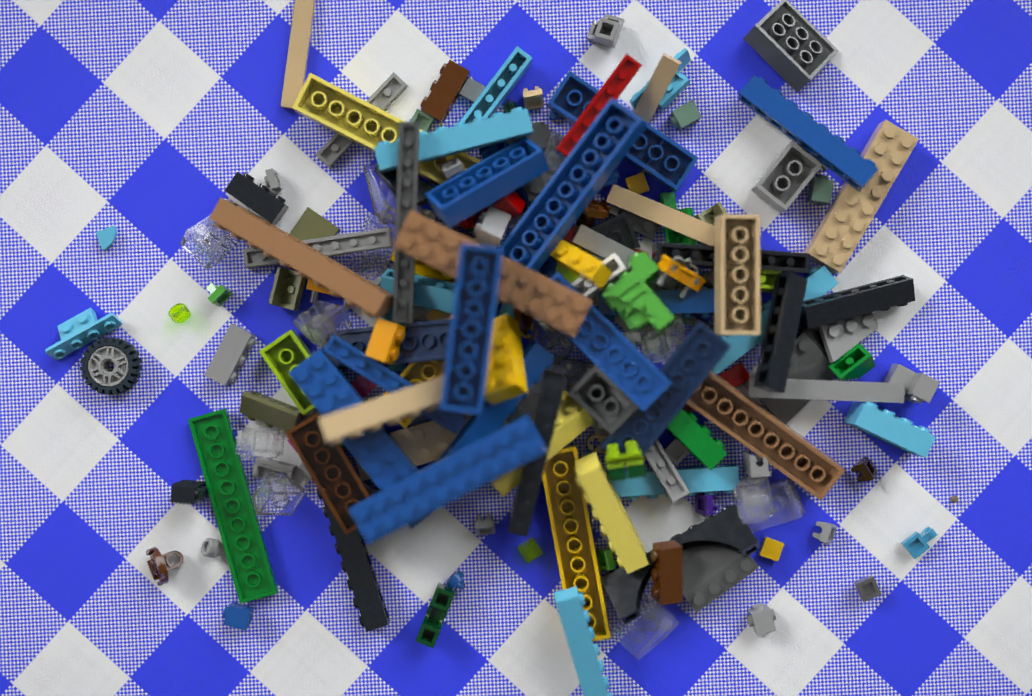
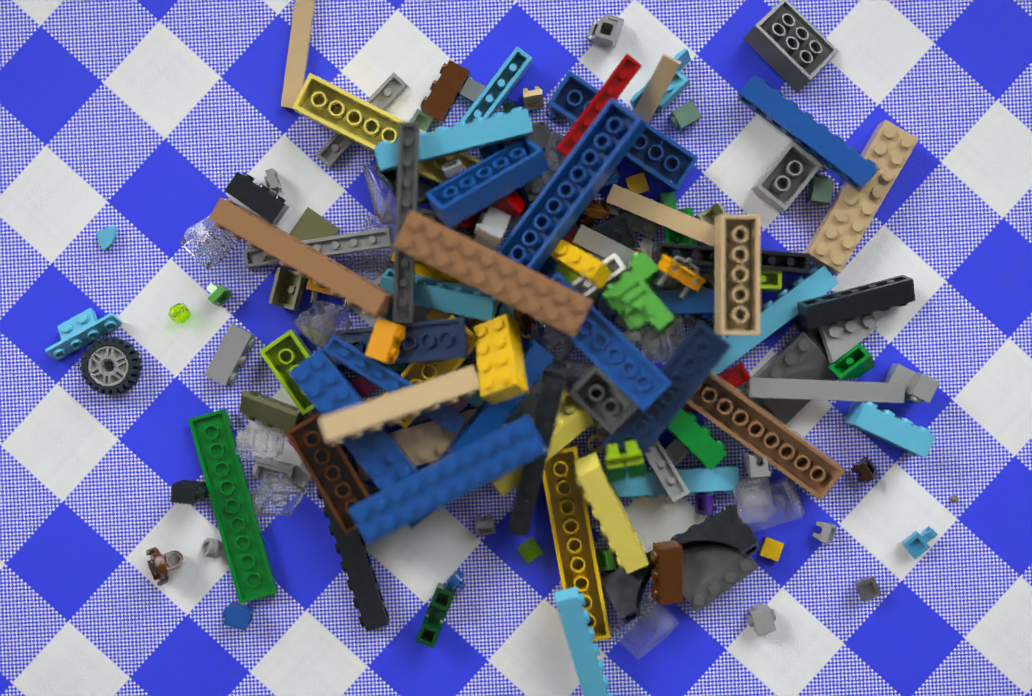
blue brick [440,243,503,414] -> none
black brick [753,272,808,393] -> none

